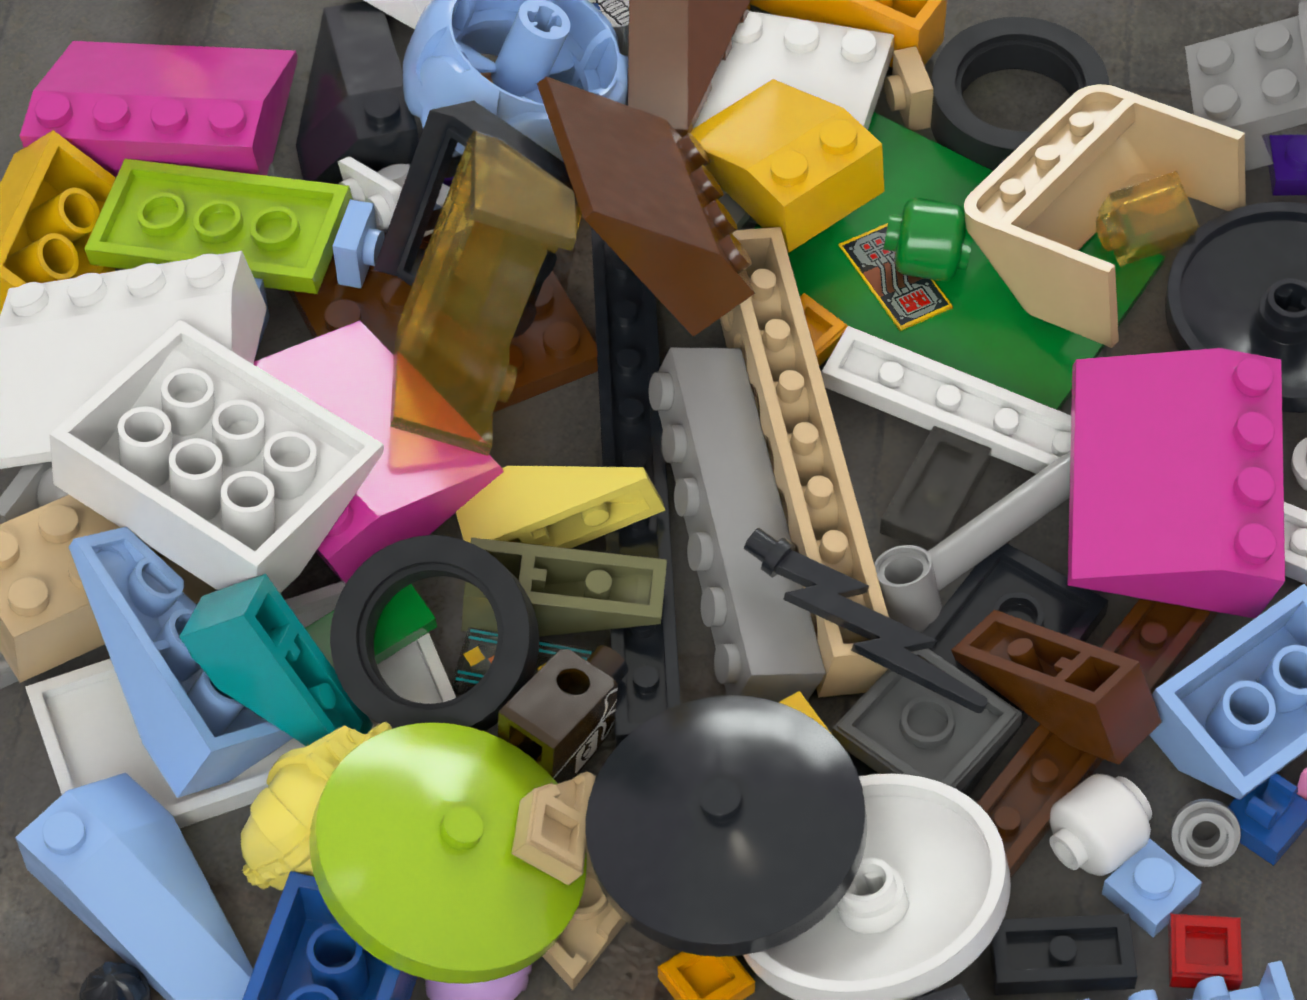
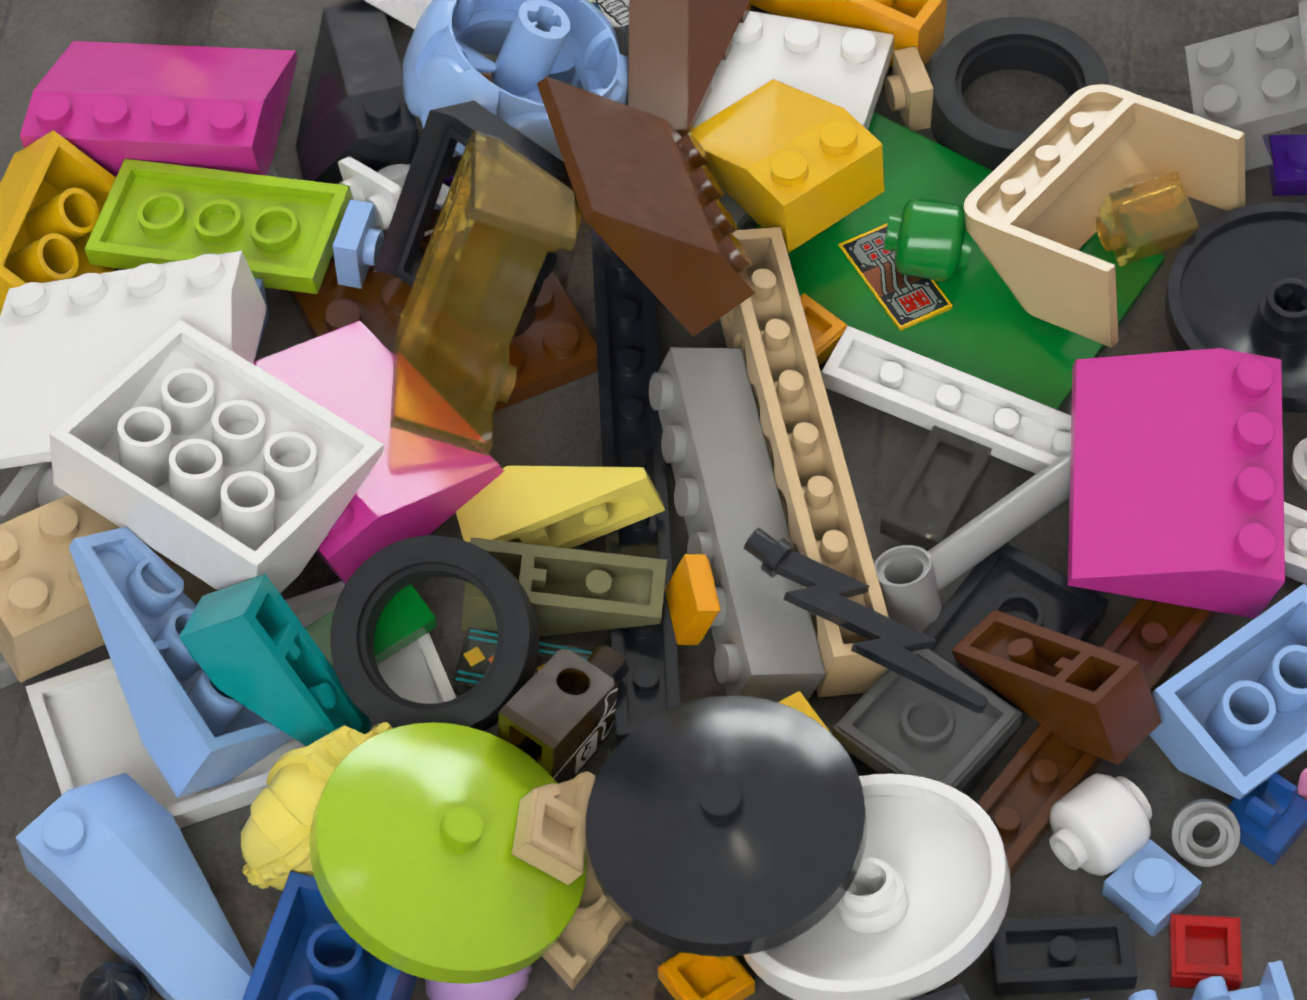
none -> light orange tile [664,554,721,645]

